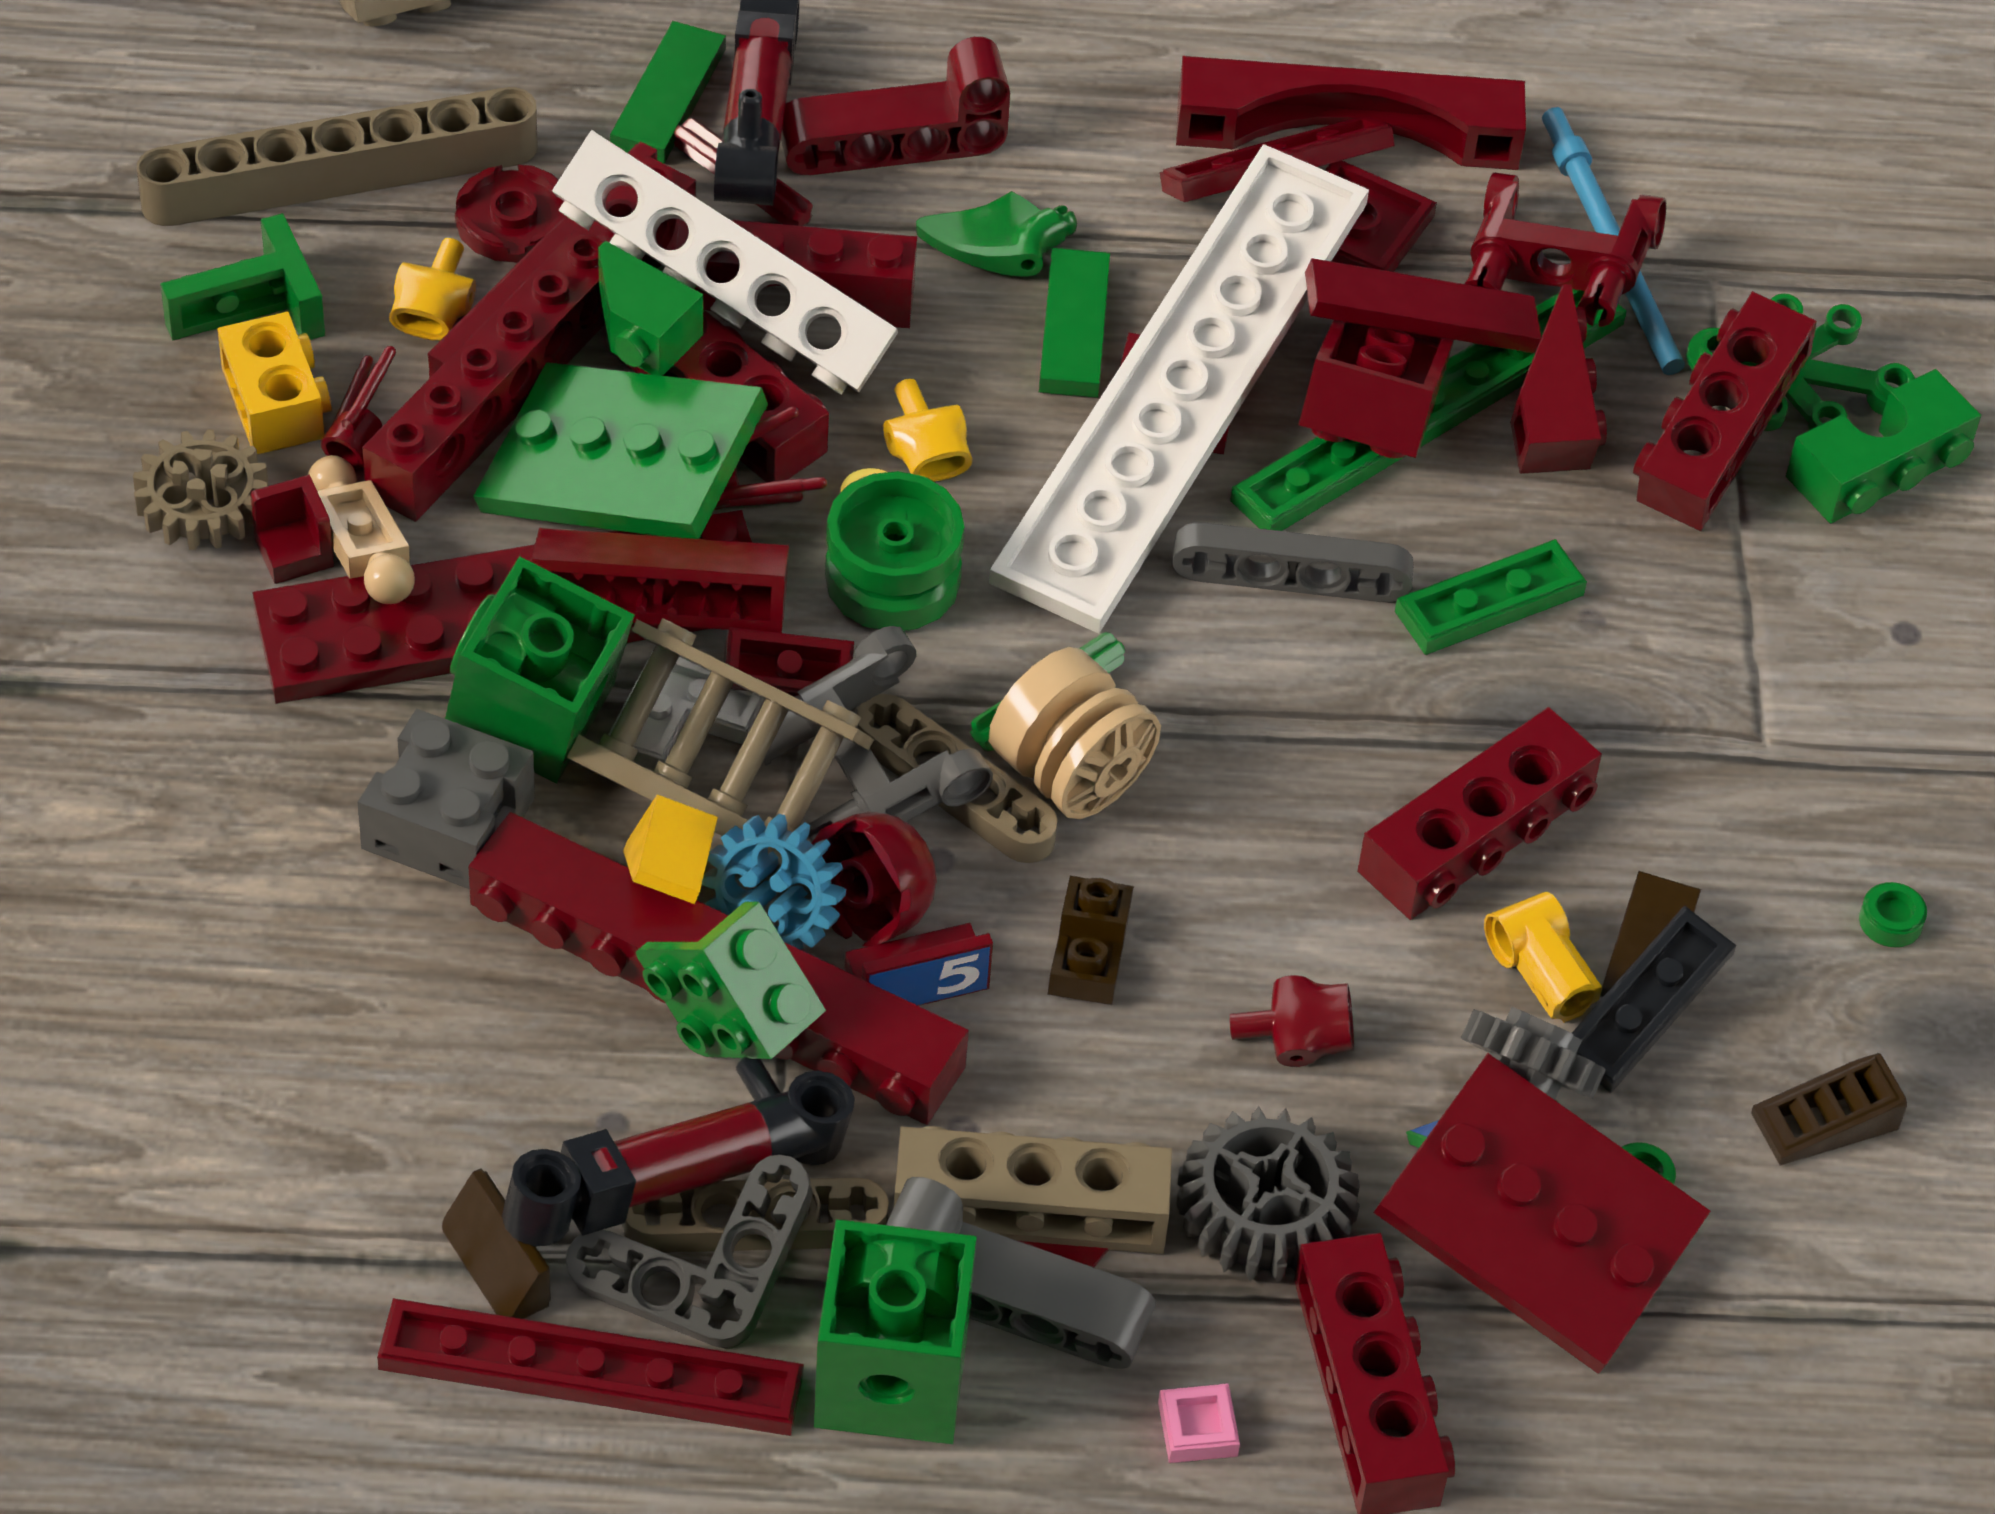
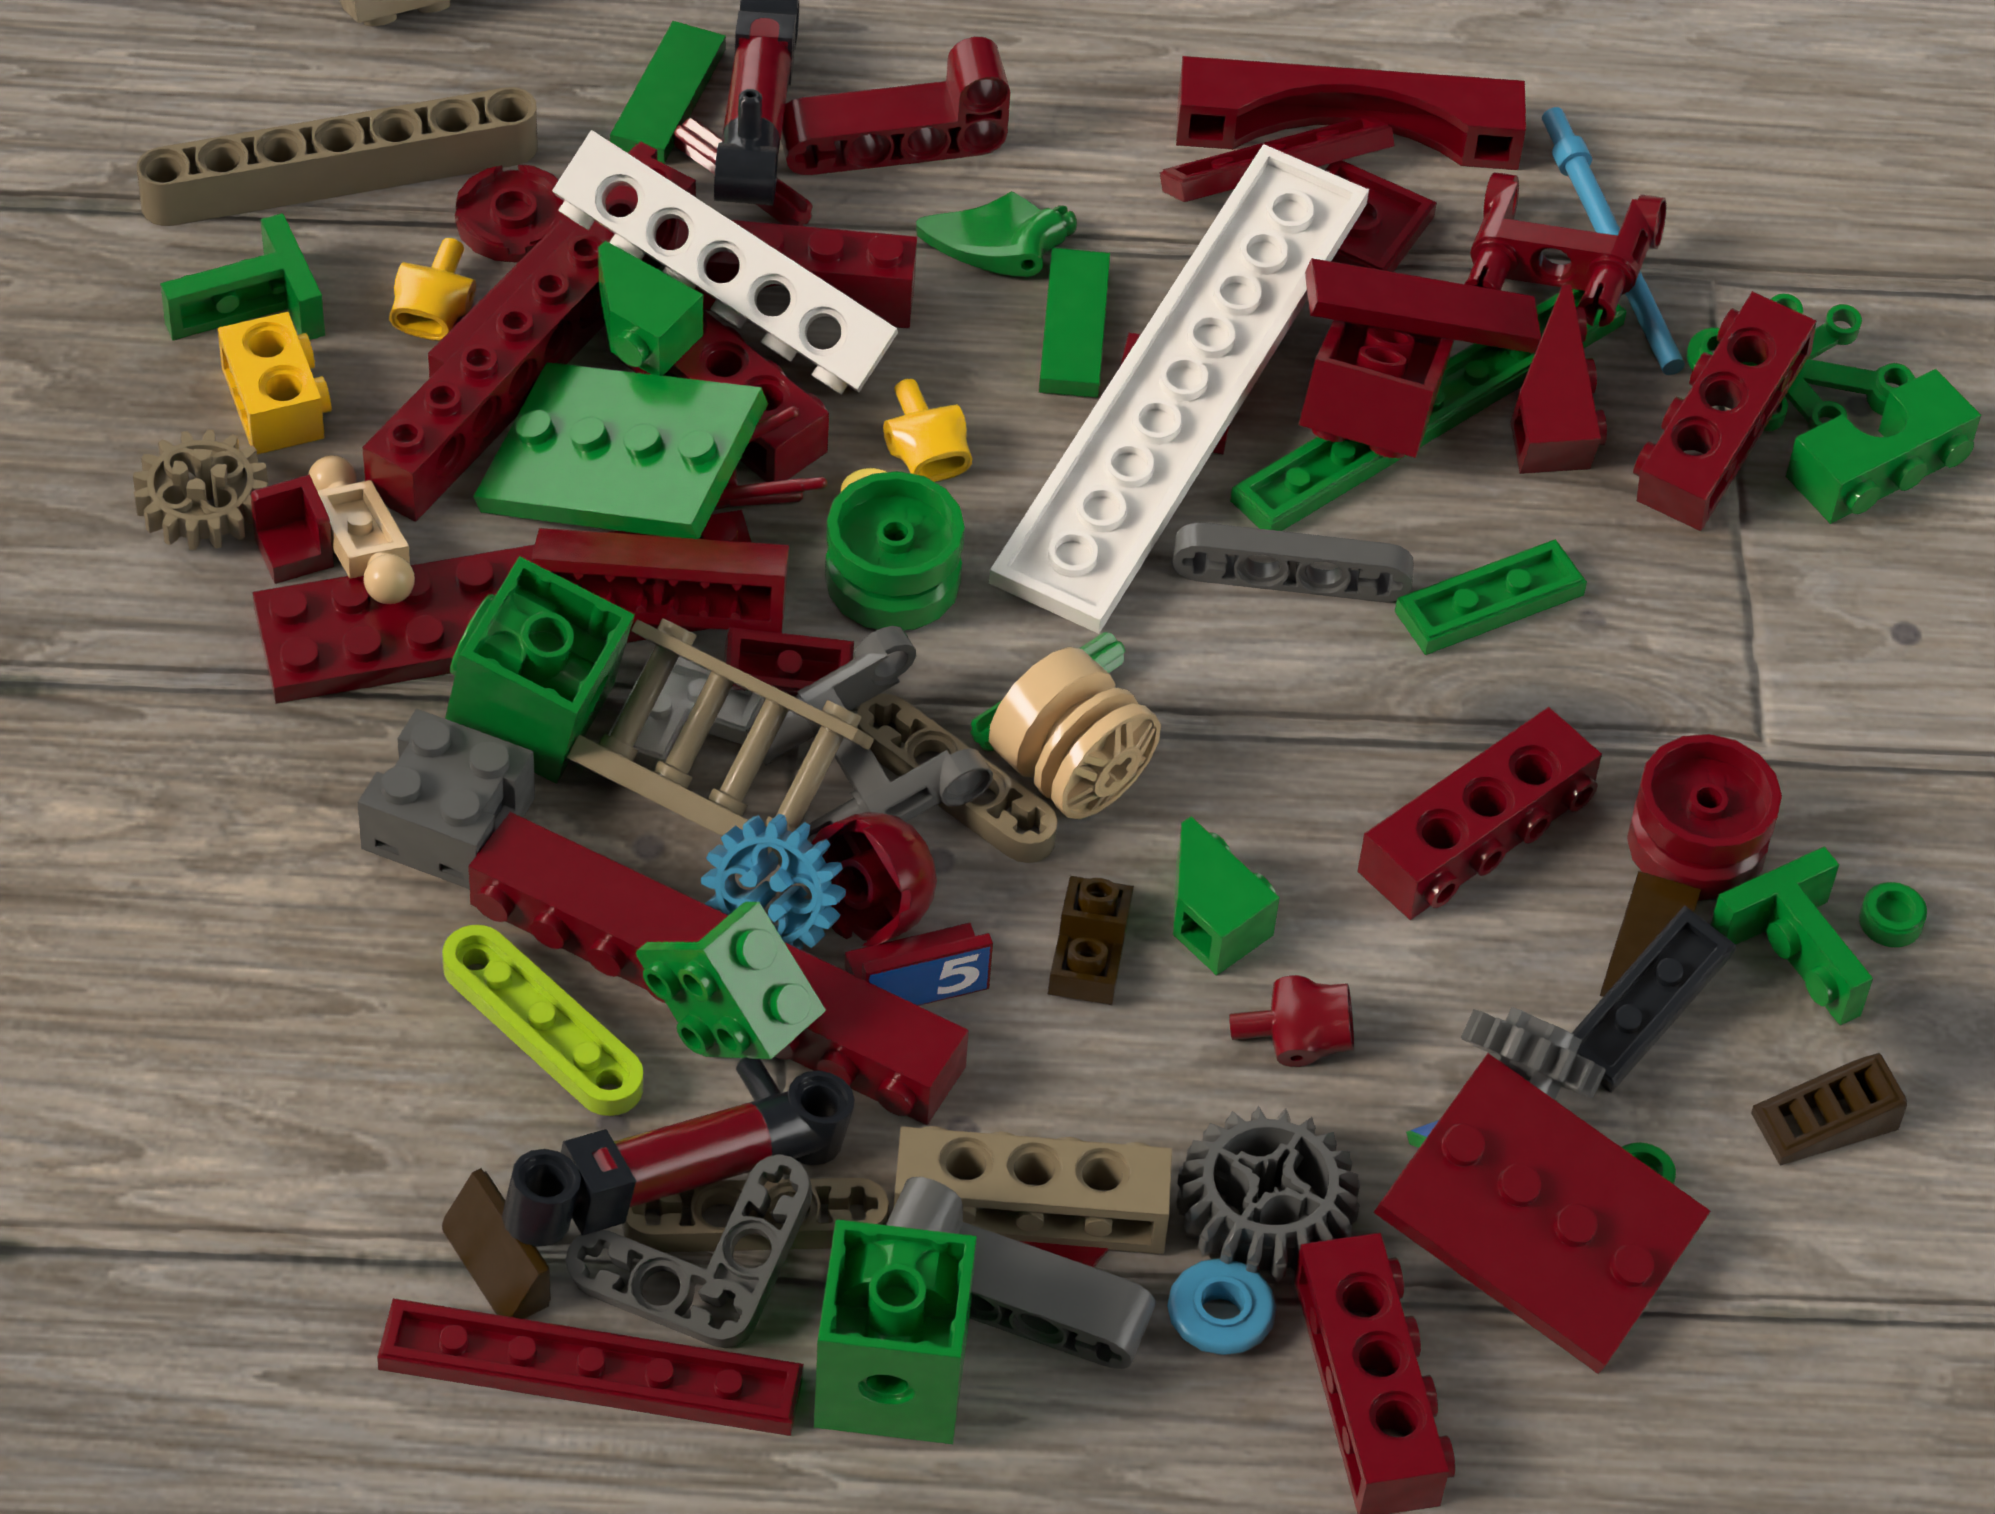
dark red plant [321,346,396,471] -> none
yellow slope [623,794,718,904] -> none
bright pink tile [1158,1384,1240,1463] -> none
yellow piece [1484,892,1603,1023] -> none
none -> lime plate [442,925,643,1116]
none -> dark azure piece [1167,1259,1277,1355]
none -> green slope [1173,816,1280,976]
none -> dark red wheel [1627,734,1782,900]
none -> green bracket [1710,846,1873,1026]

